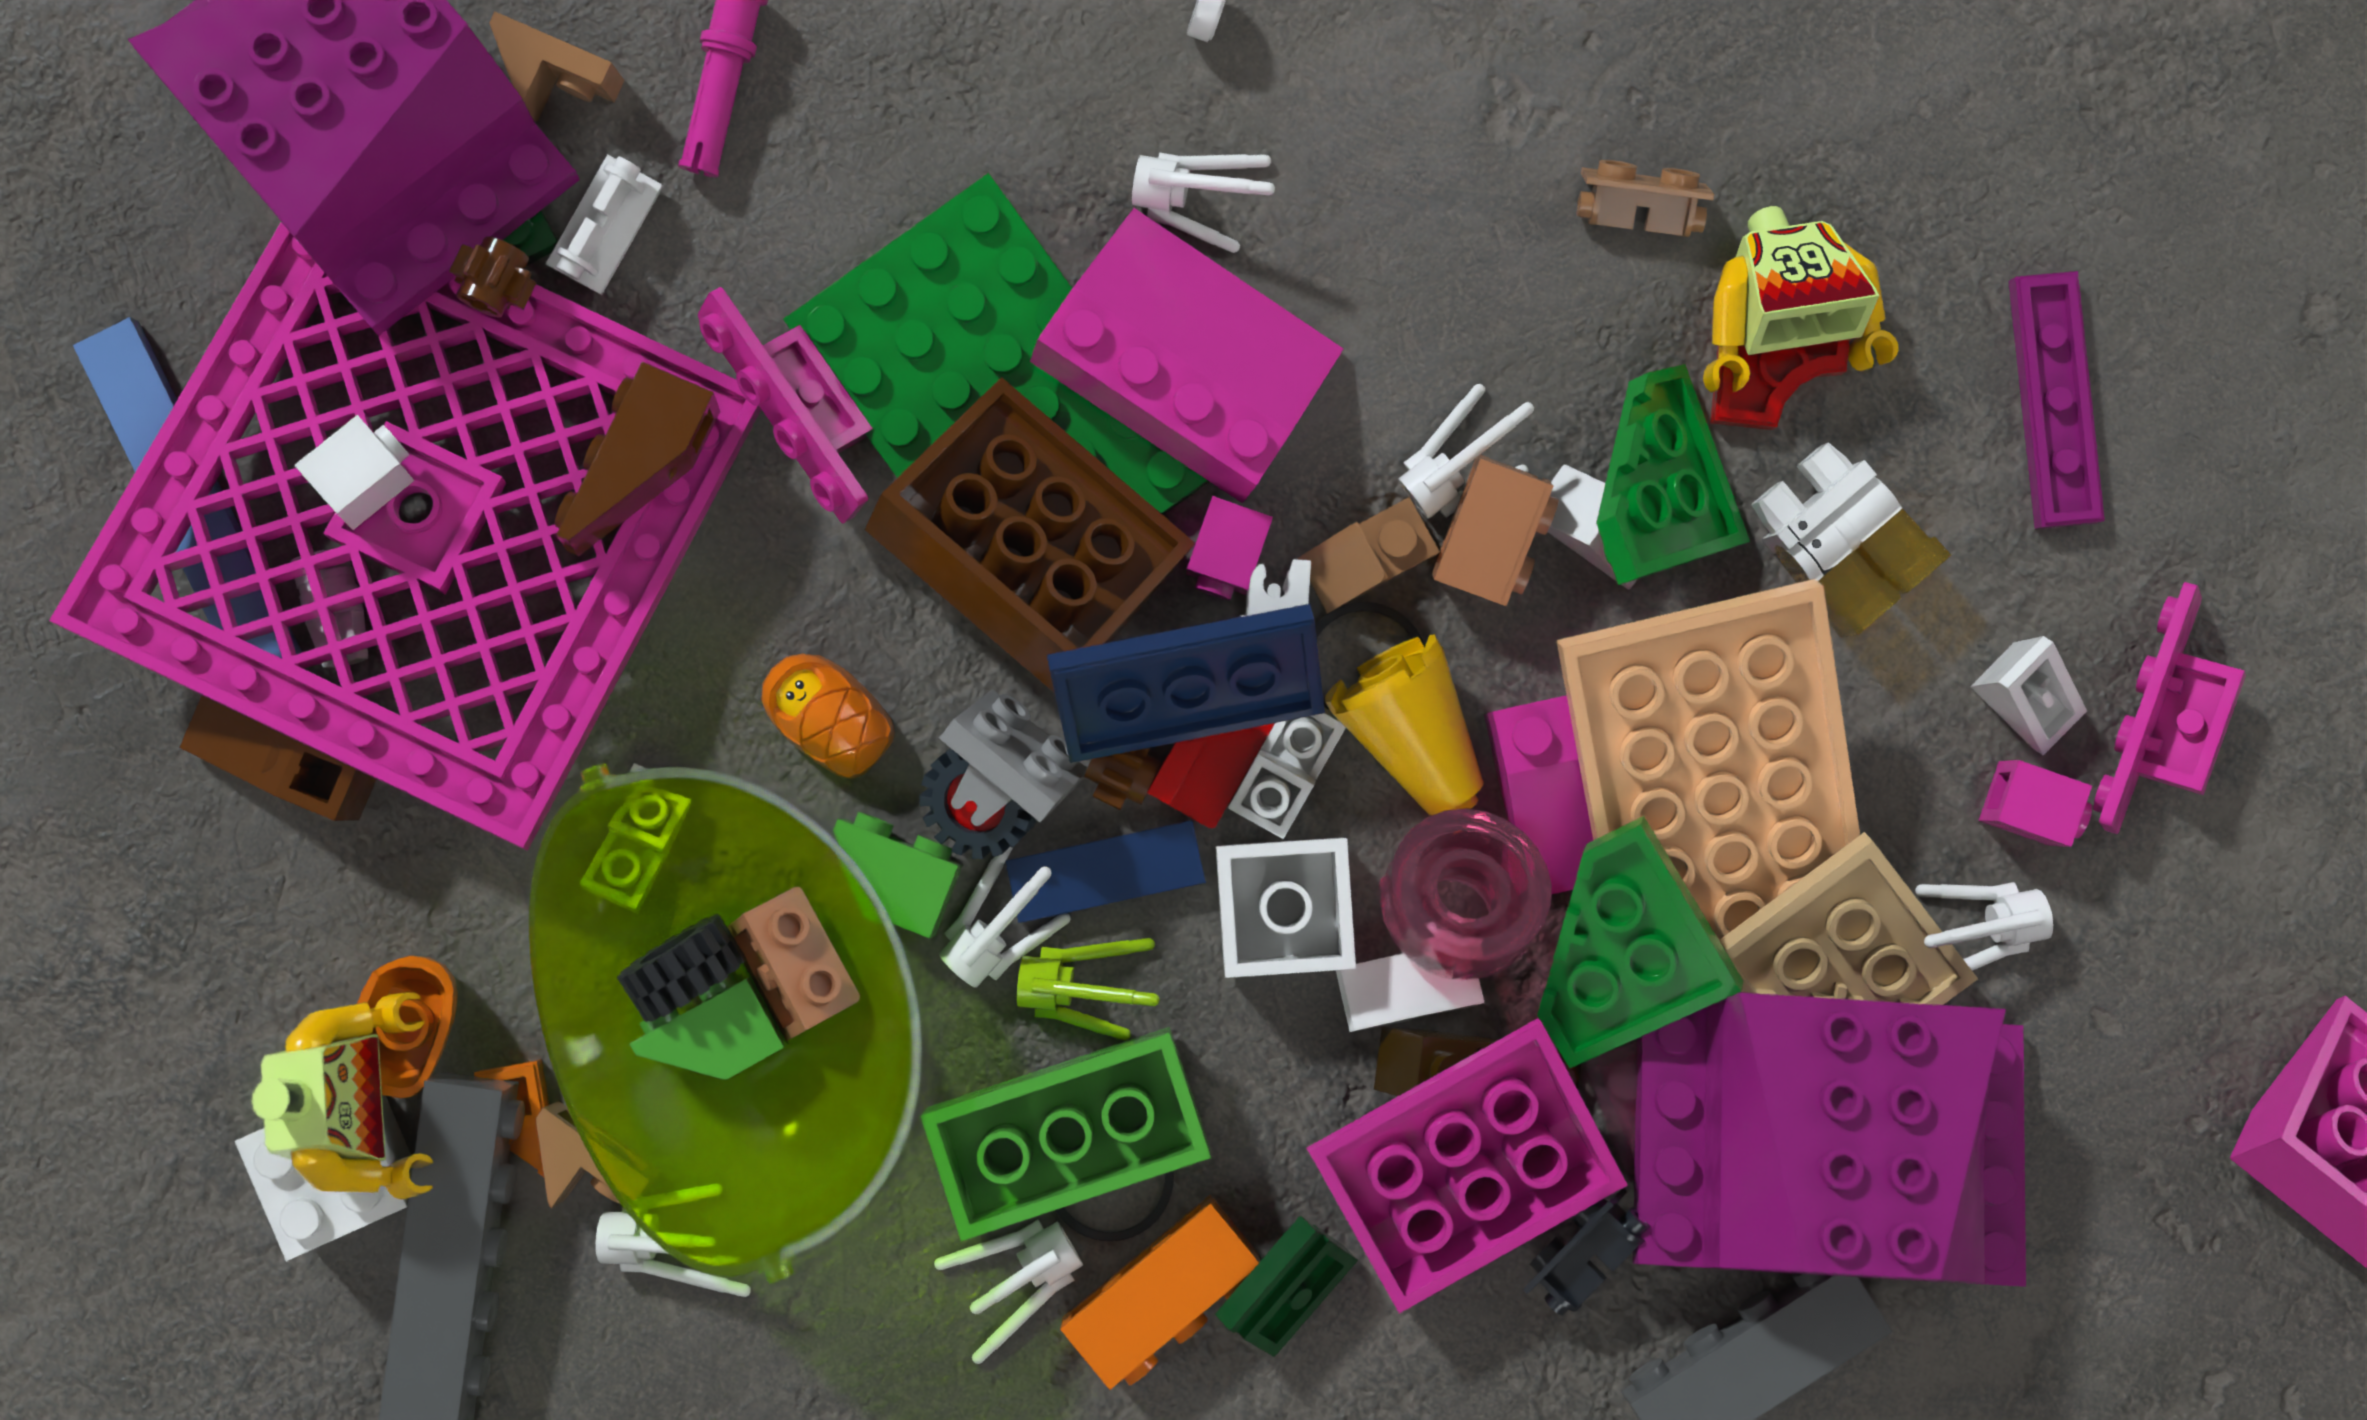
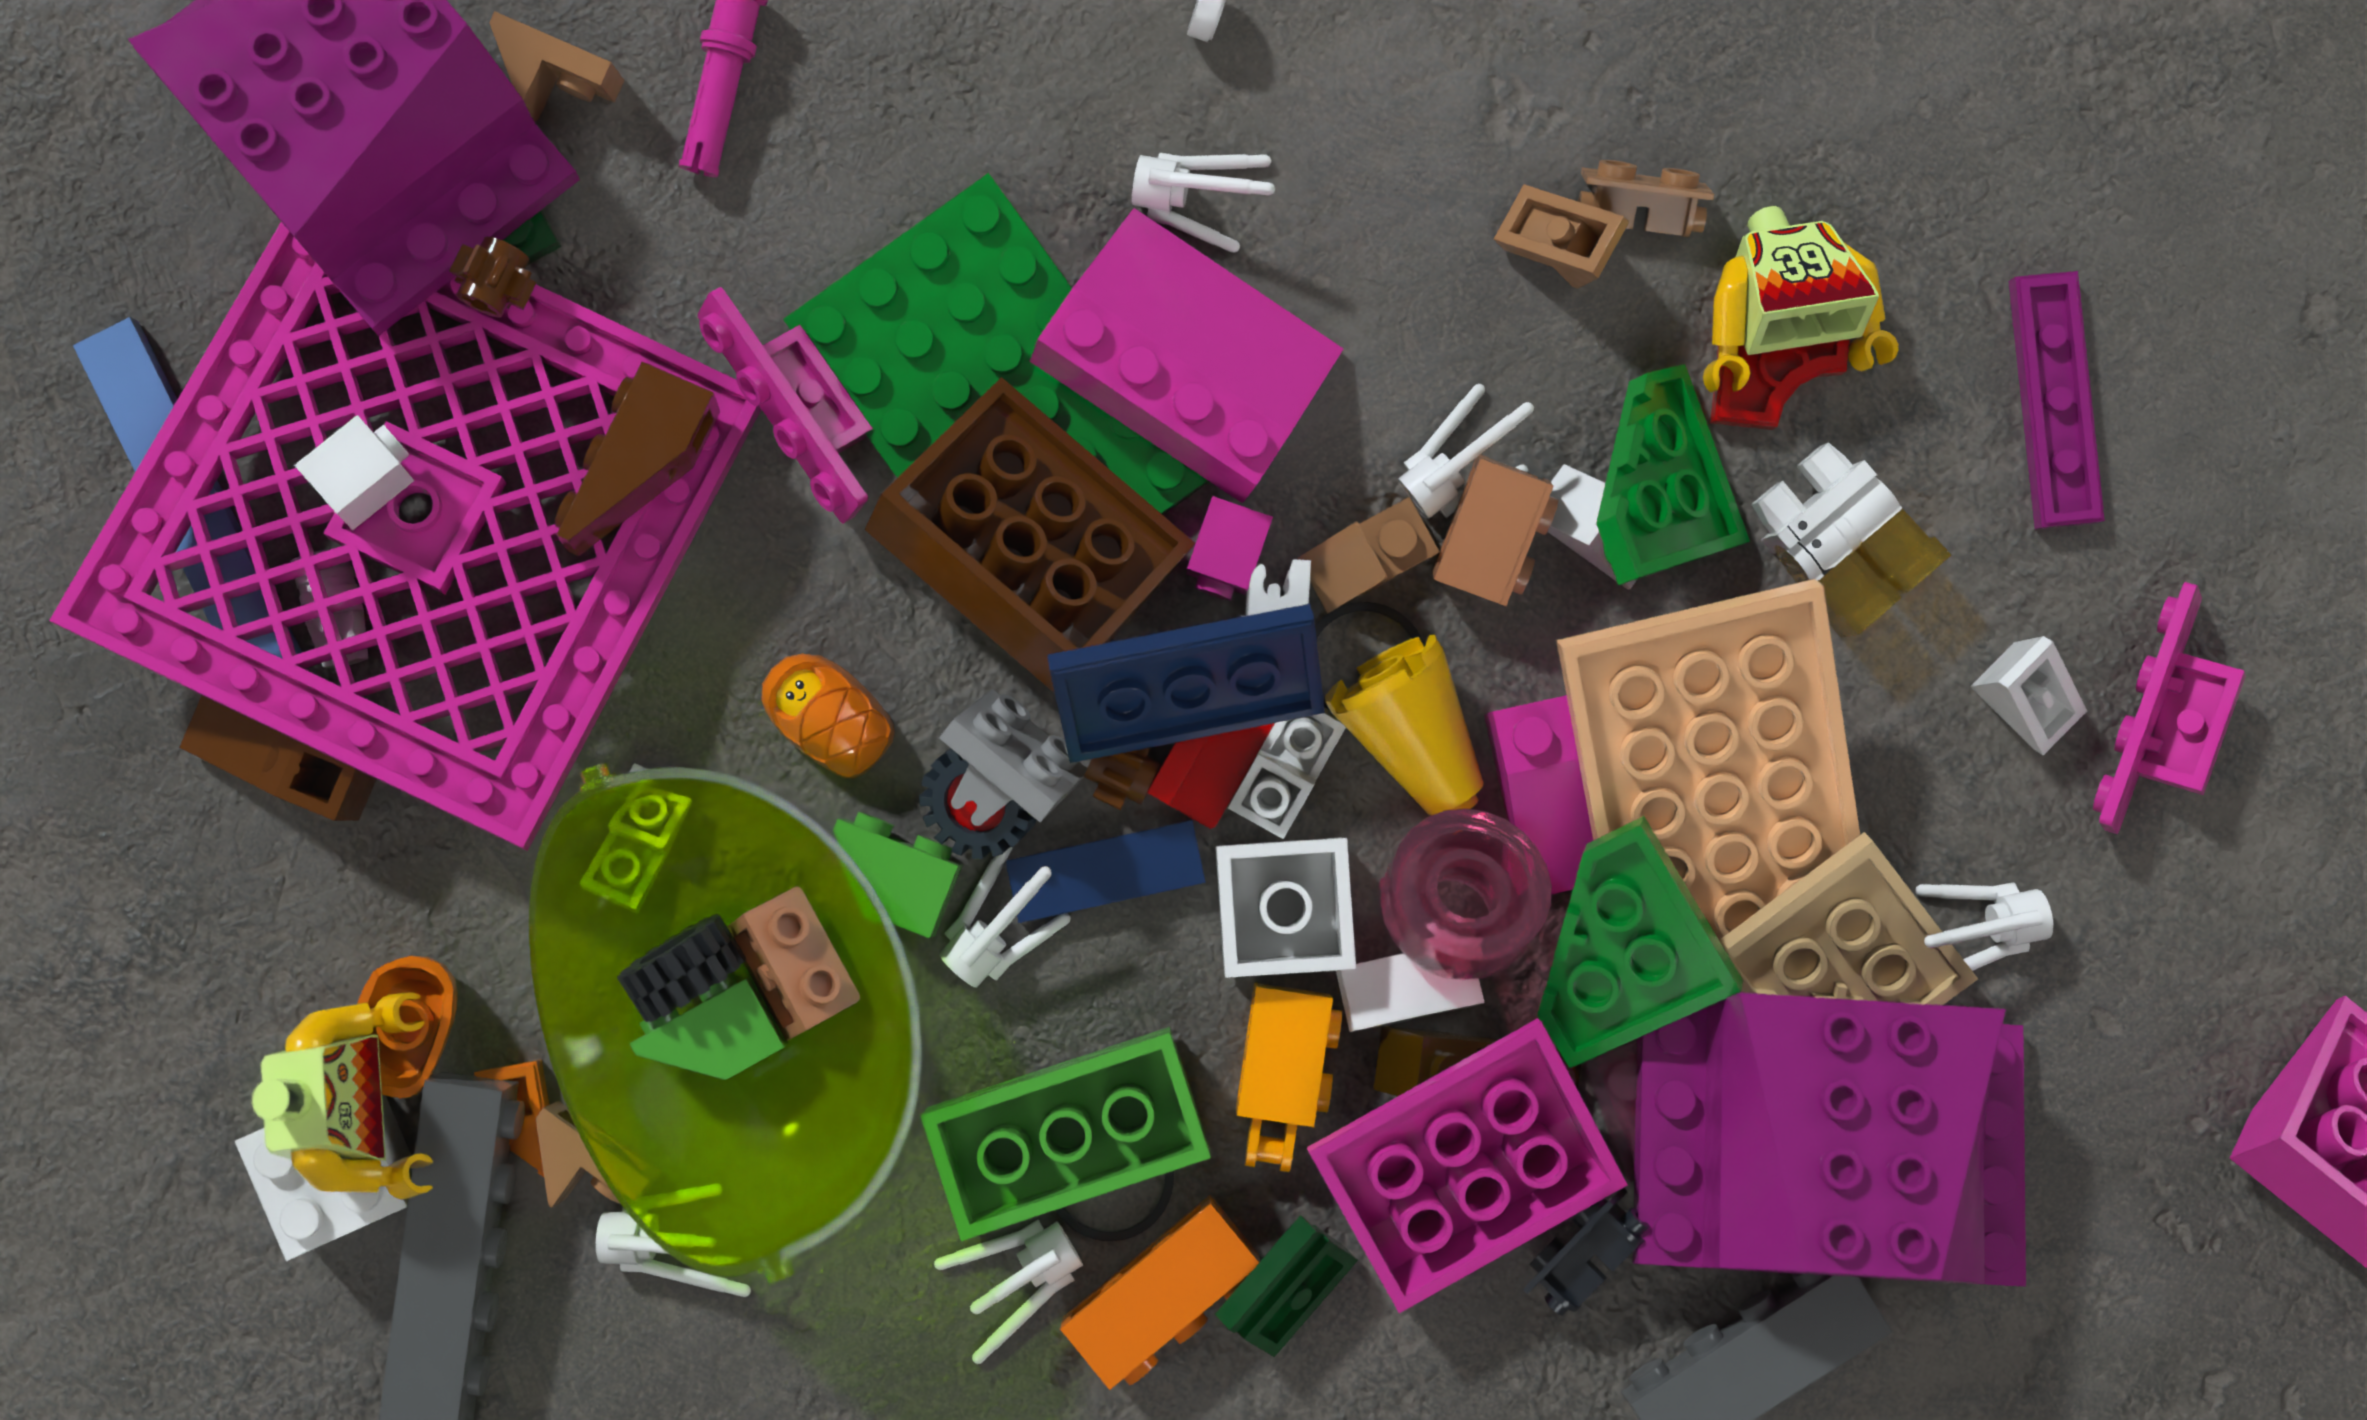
white hinge [546,154,663,295] -> none
lime plant [1017,938,1160,1041] -> none
dark pink brick [1978,760,2092,847] -> none
none -> light orange brick [1236,983,1342,1172]
none -> medium nougat slope [1494,185,1629,289]

